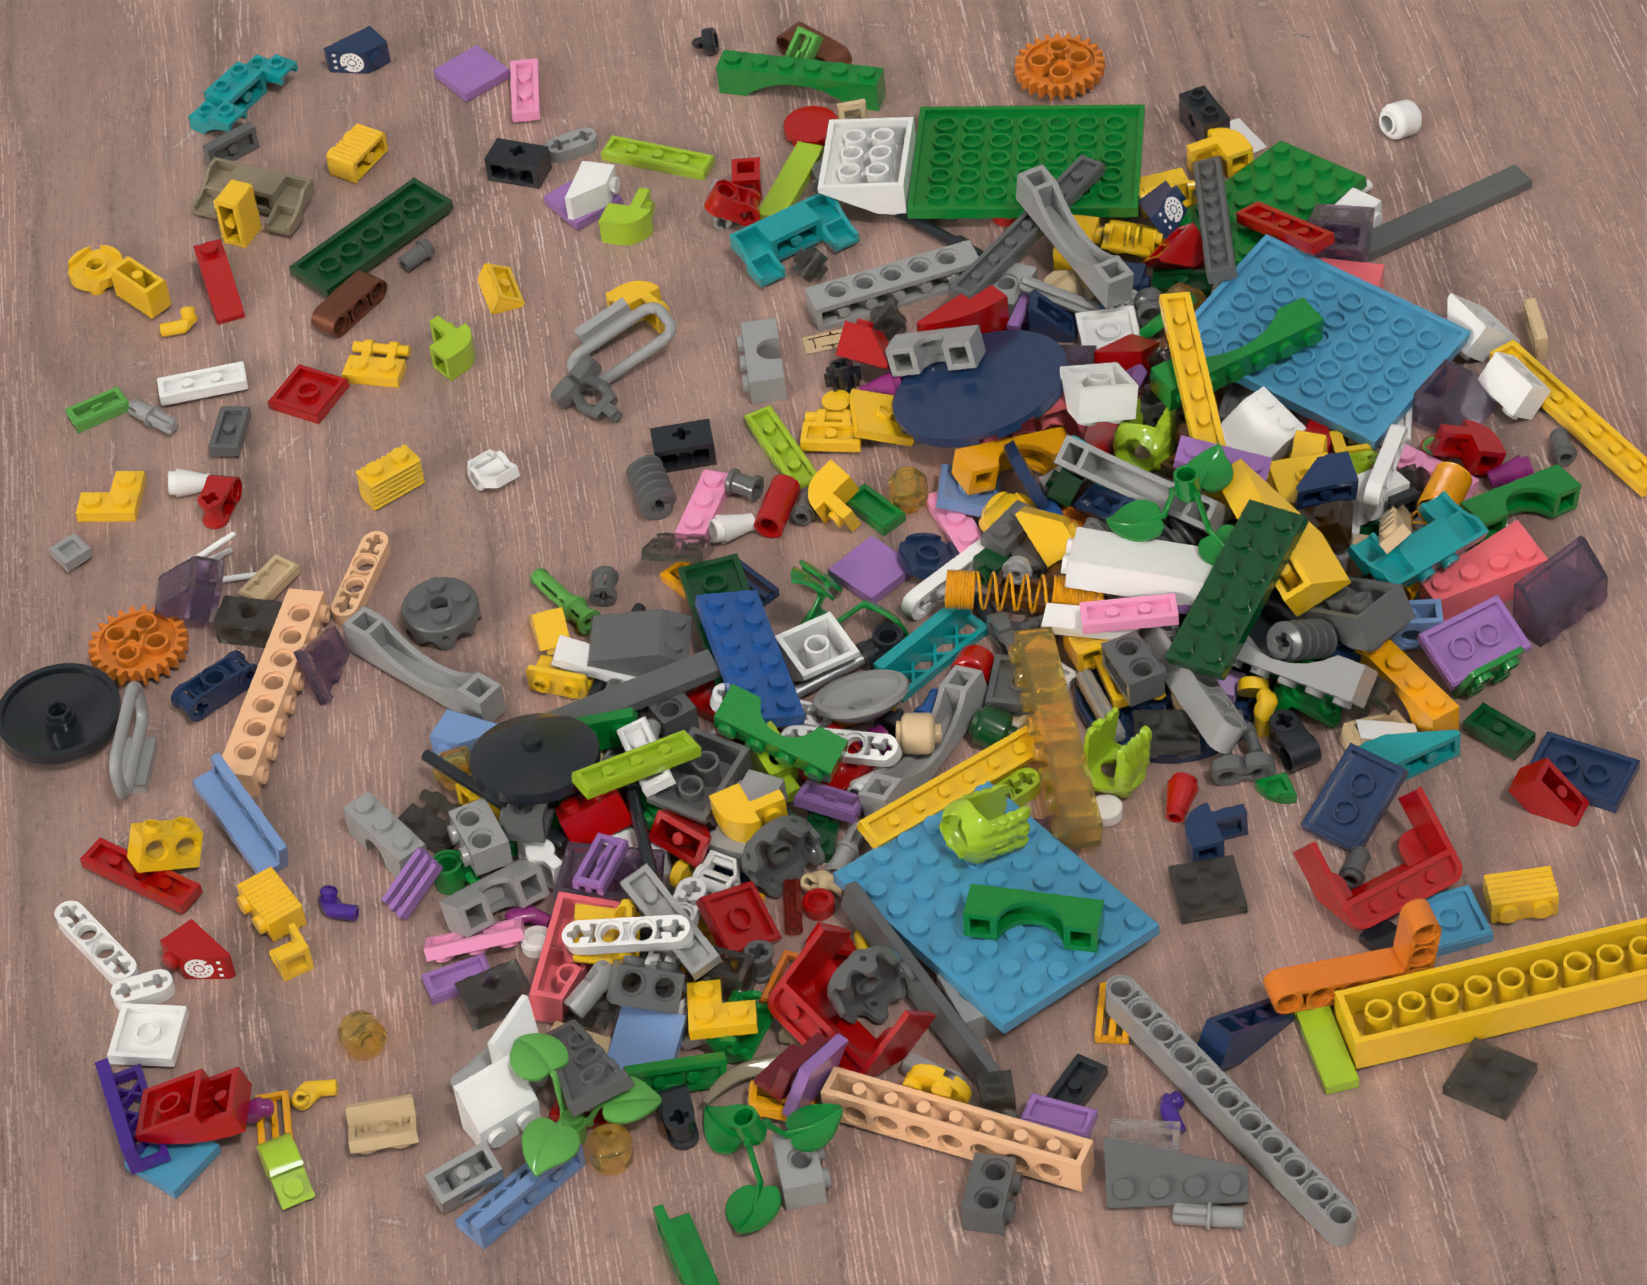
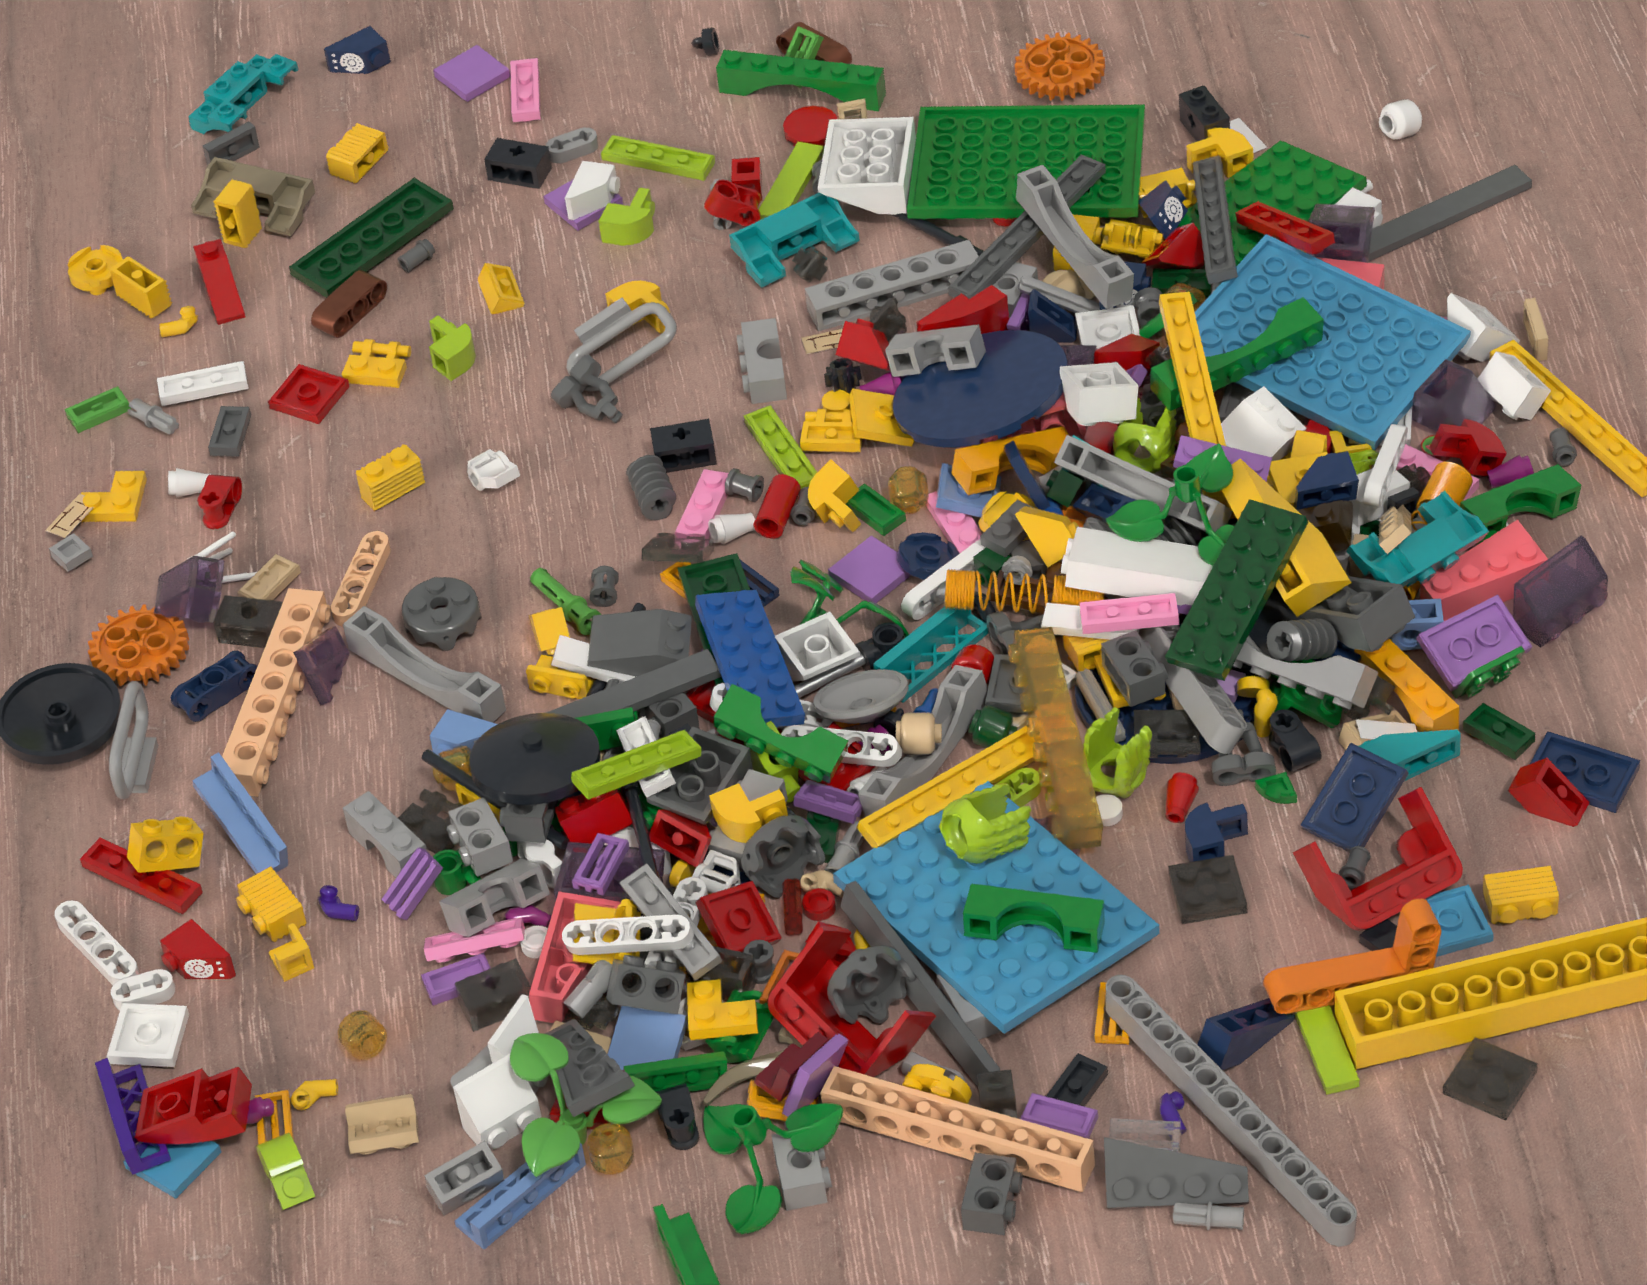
none -> tan sticker [45,494,94,538]

